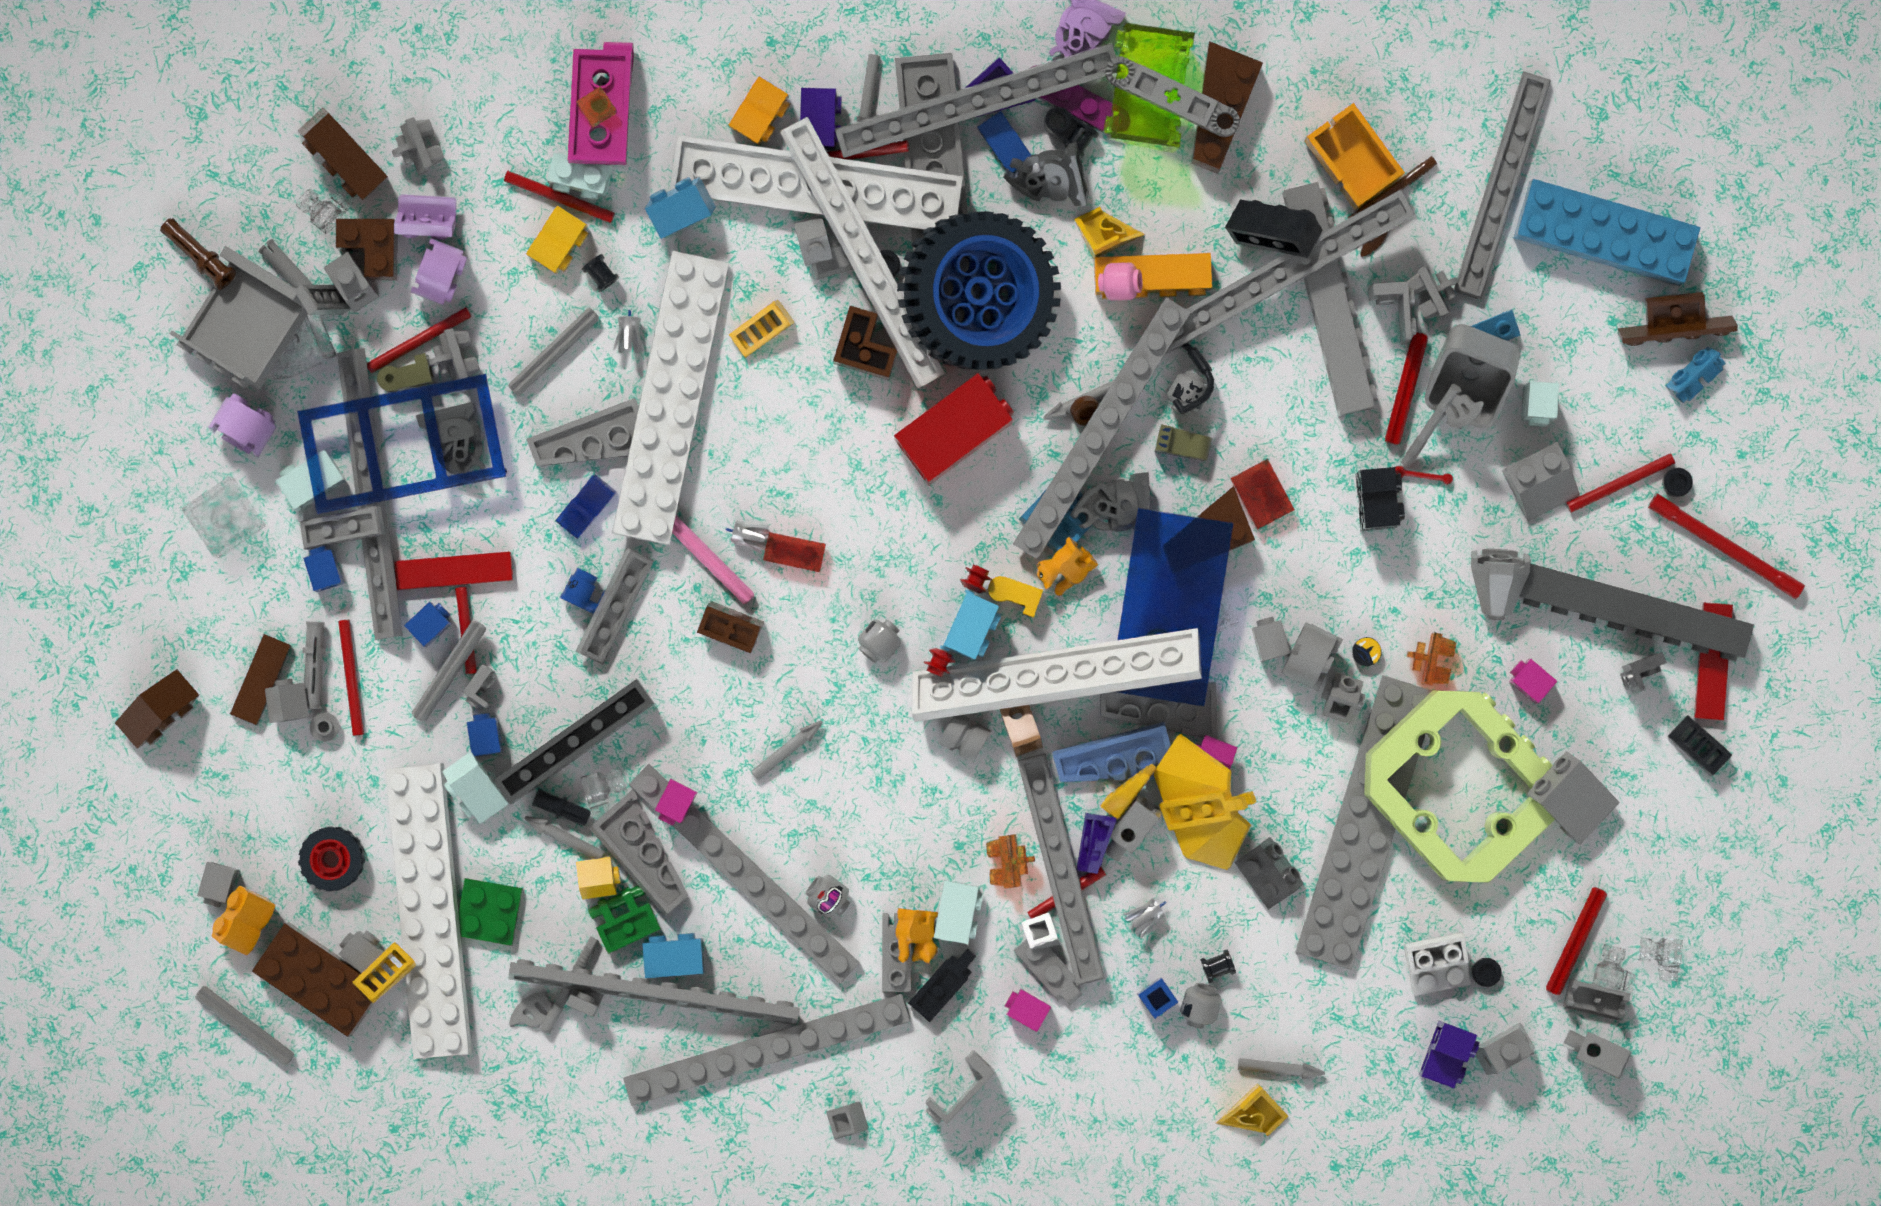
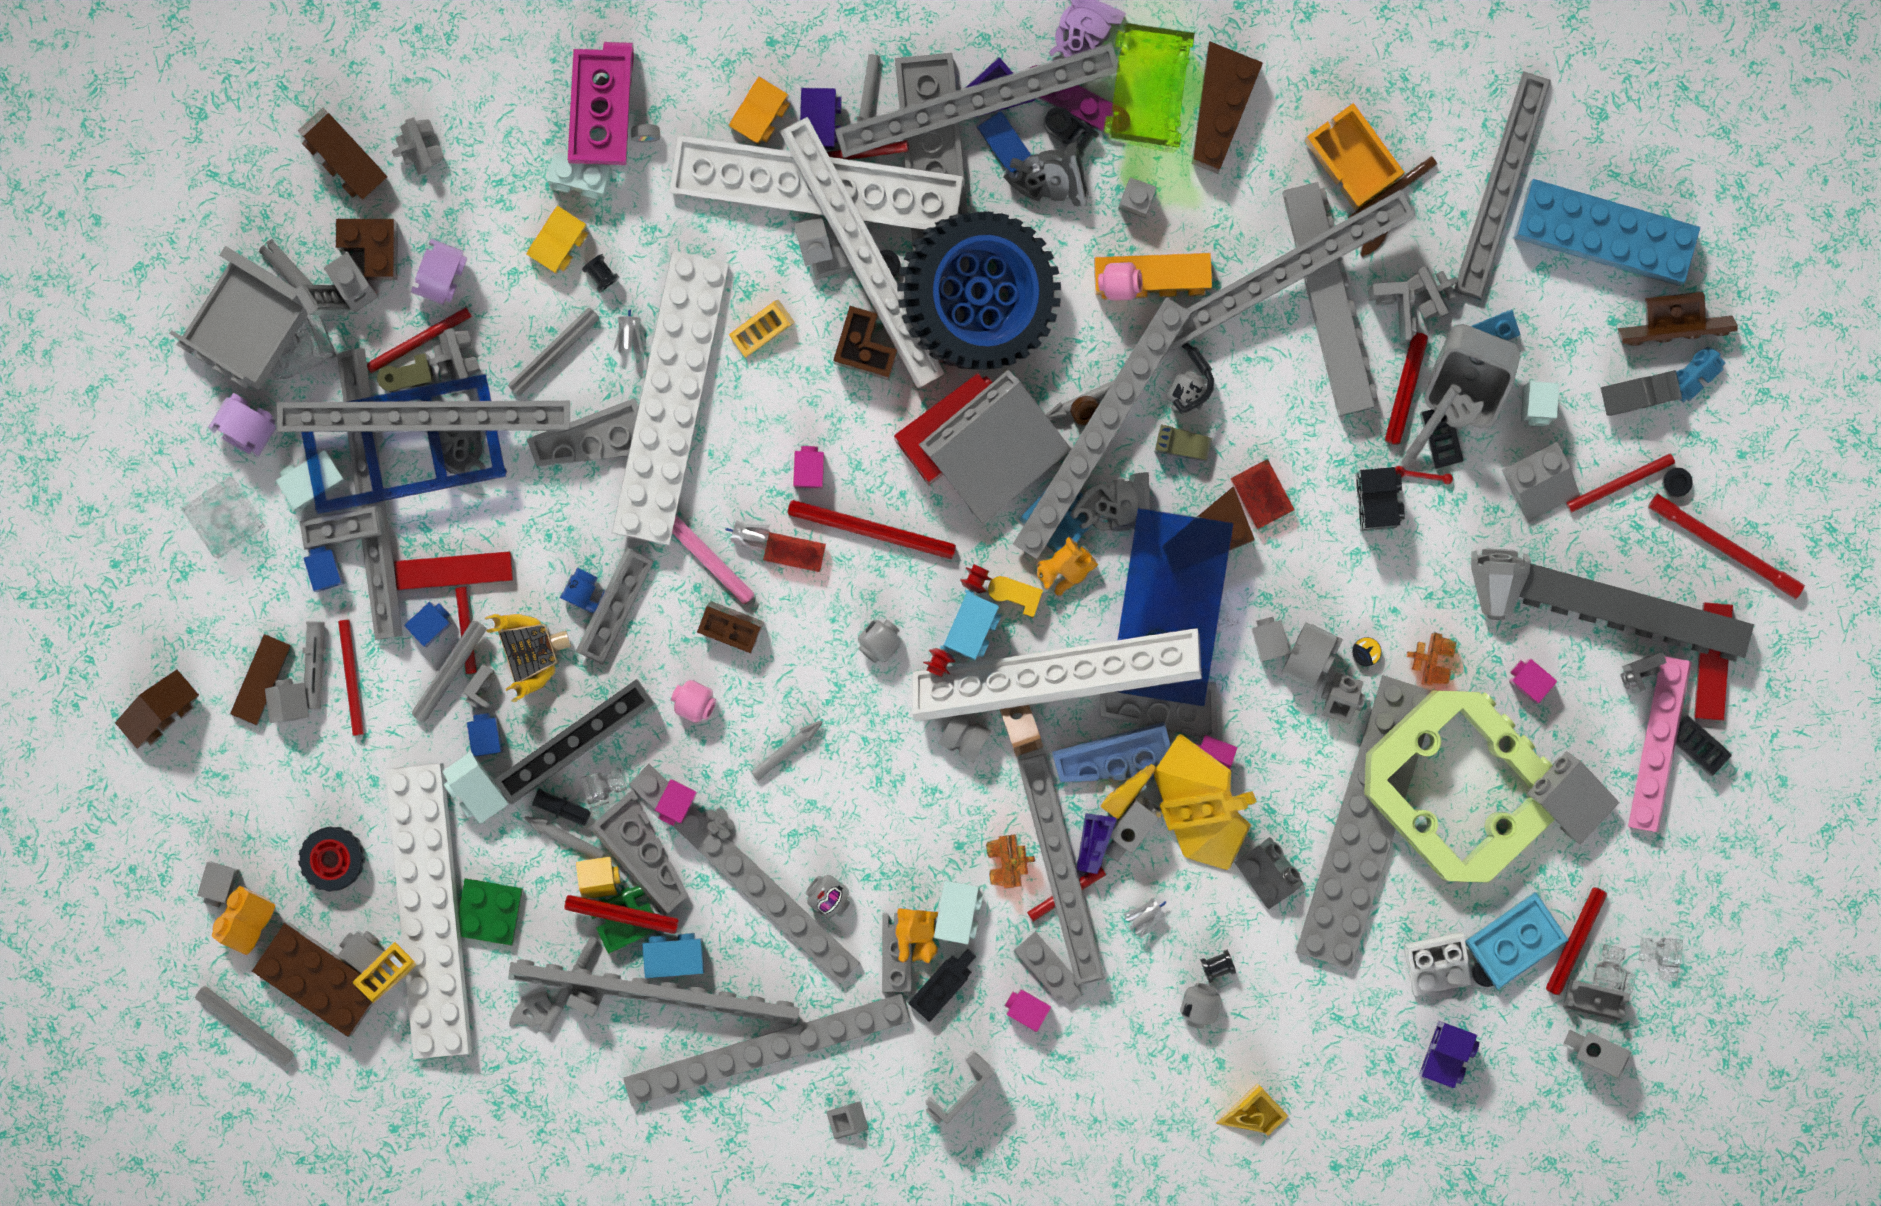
reddish brown pin [160,218,236,290] -> none
clear piece [296,188,353,234] -> none
light grey plate [310,713,339,742] -> none
lavender bracket [394,194,456,240] -> none
red bar [504,171,615,223] -> none
clear blue slope [555,474,617,539] -> none
tile [576,86,617,128] -> none
dark azure brick [644,177,716,239] -> none
slope [1022,913,1060,950] -> none
yellow slope [1074,207,1145,259] -> none
light grey piece [1105,56,1240,137] -> none
blue brick [1137,977,1178,1019] -> none
black brick [1225,199,1323,258] -> none
light grey piece [1238,1058,1325,1079] -> none
light grey torso [1476,1022,1535,1075] -> none
none -> light grey plate [277,400,570,432]
none -> torso [485,614,571,703]
none -> red axle [564,895,679,934]
none -> light grey tile [631,124,660,143]
none -> bright pink head [671,680,716,723]
none -> light grey plant [705,808,735,839]
none -> red axle [787,500,956,559]
none -> dark pink brick [793,446,824,489]
none -> light grey panel [919,370,1071,524]
none -> light grey brick [1118,177,1157,218]
none -> black slope [1420,409,1464,469]
none -> medium azure tile [1465,892,1569,990]
none -> dark grey piece [1600,370,1683,416]
none -> bright pink plate [1628,656,1692,833]

